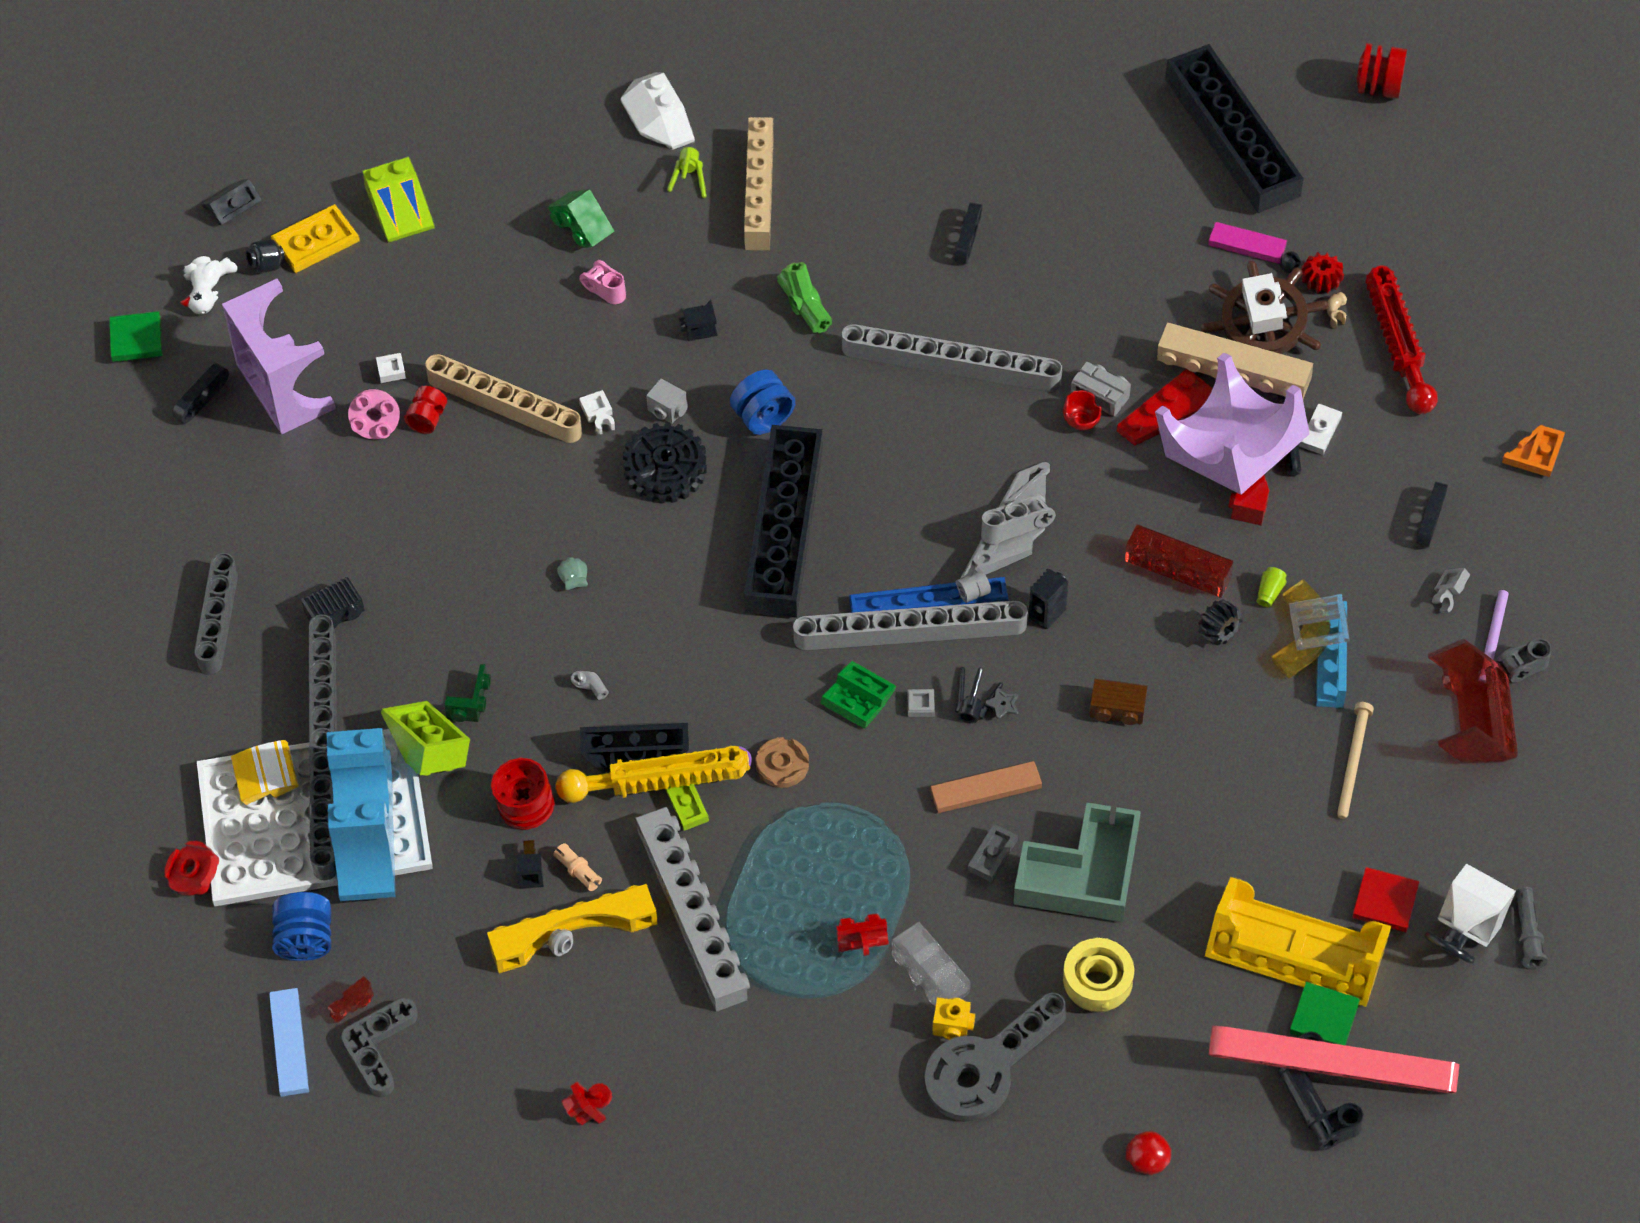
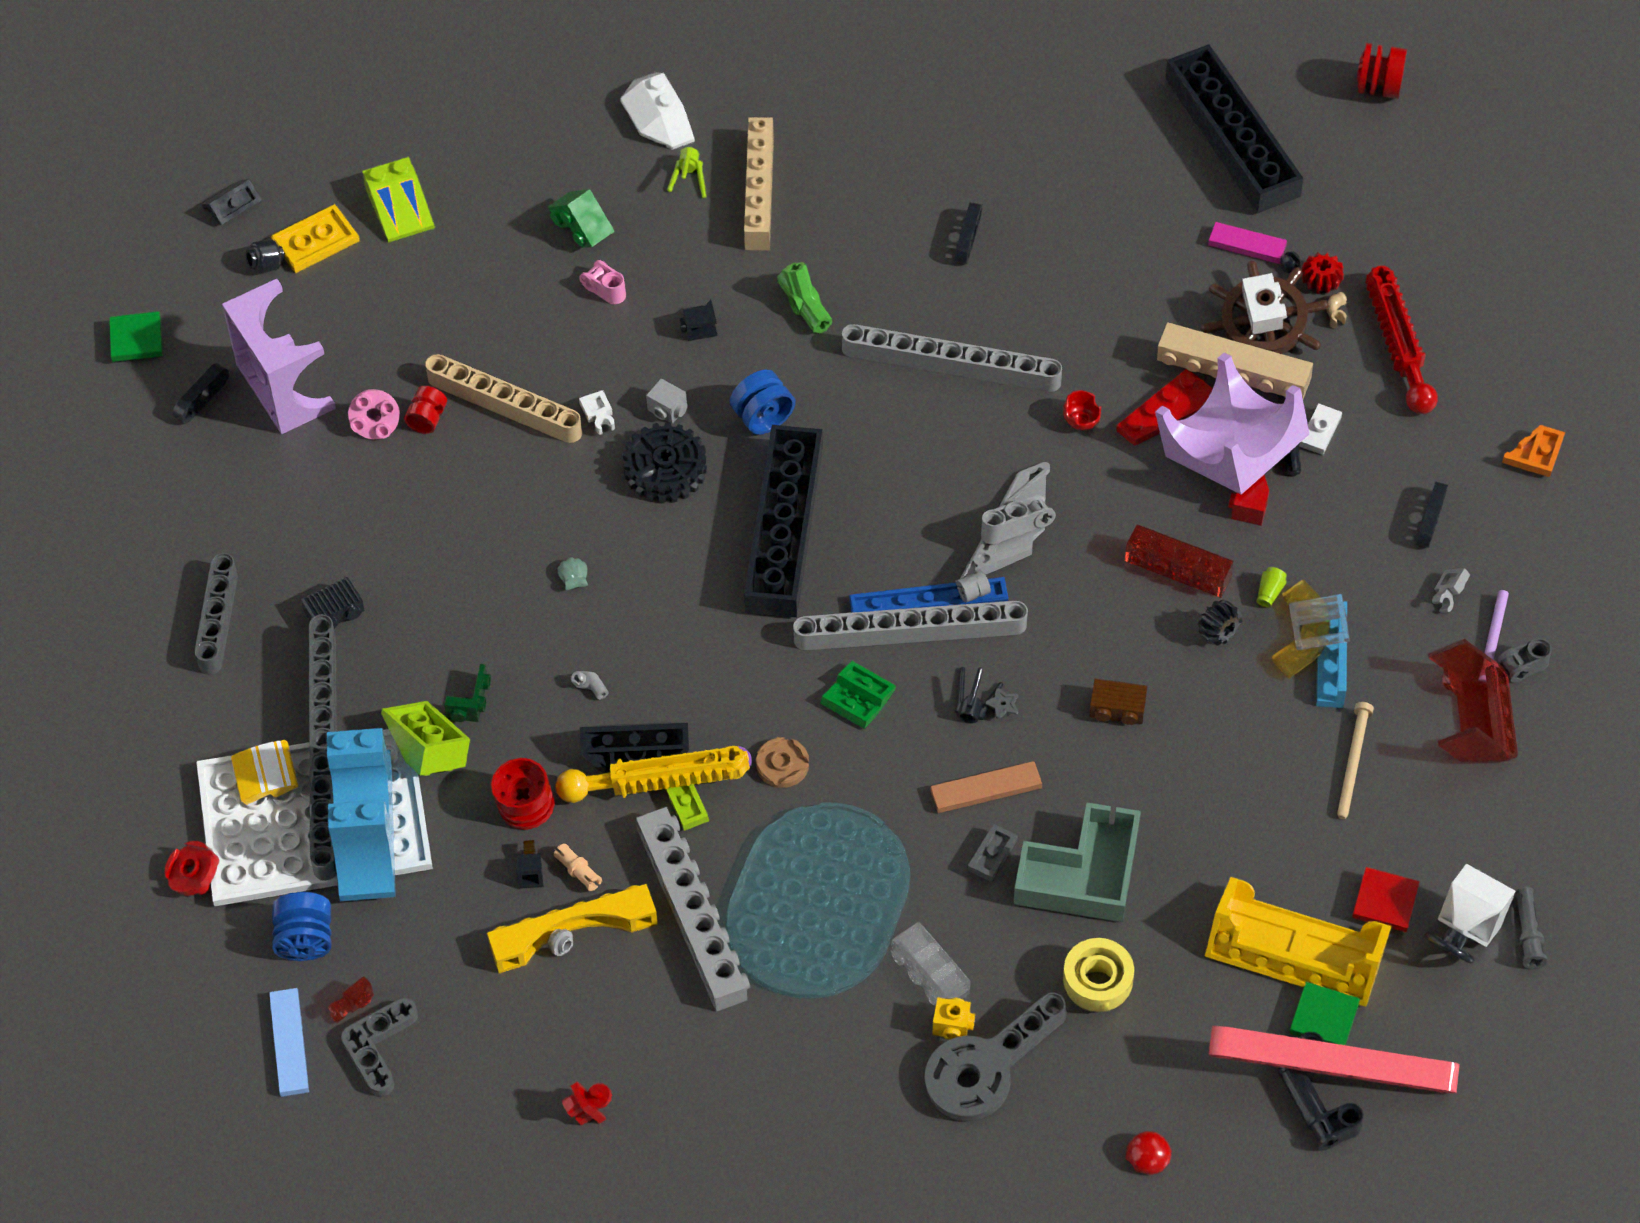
white animal [180,256,238,315] -> none
white plate [376,353,406,383] -> none
red hips [836,914,889,956] -> none
light grey tile [907,689,935,717] -> none
black brick [1028,569,1069,629] -> none
light grey brick [1071,362,1131,417] -> none

